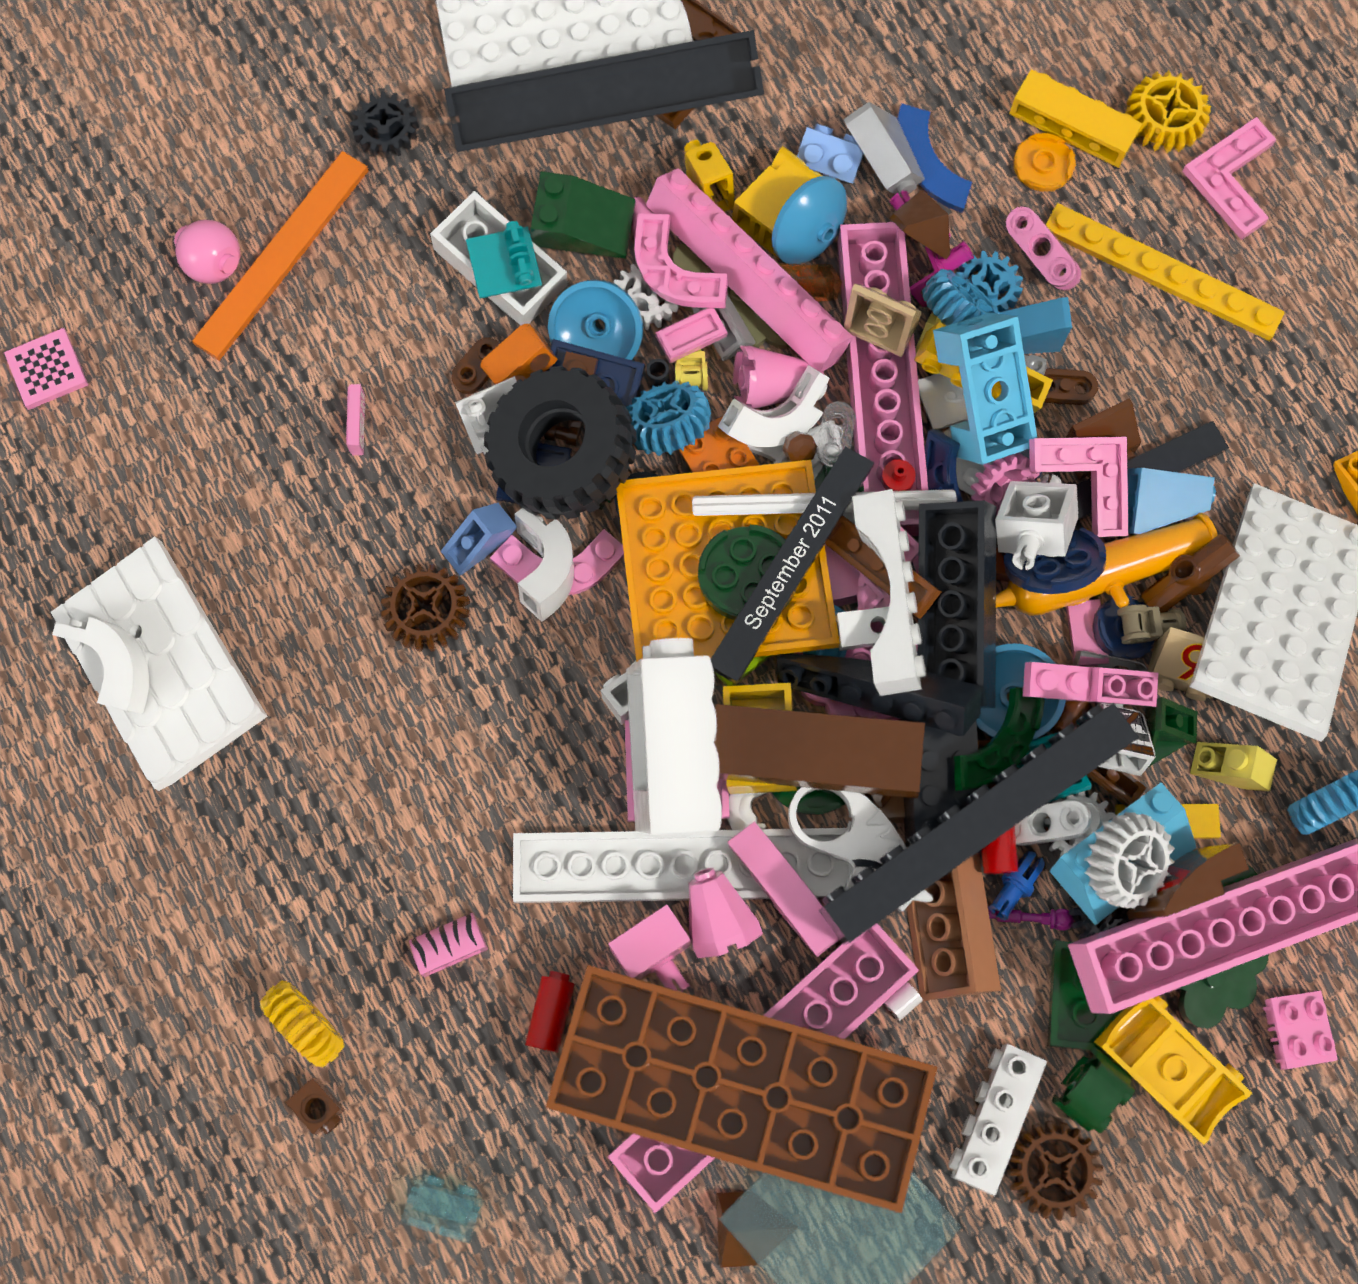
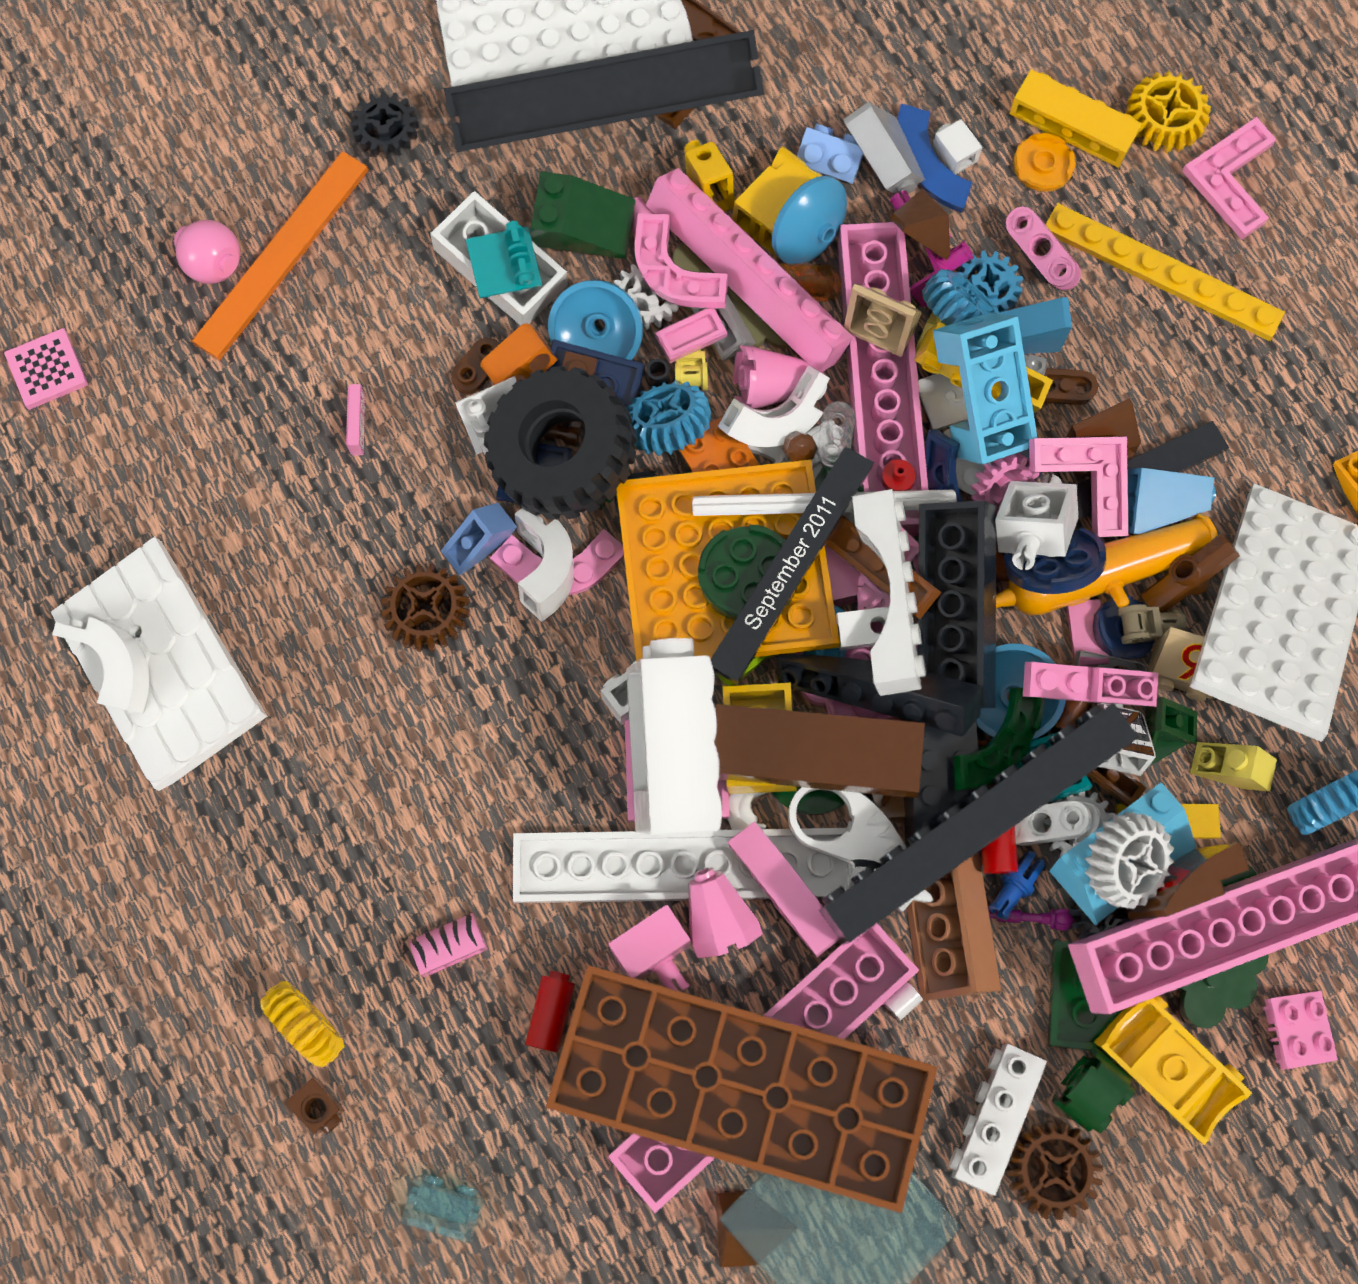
none -> white brick [932,119,983,174]

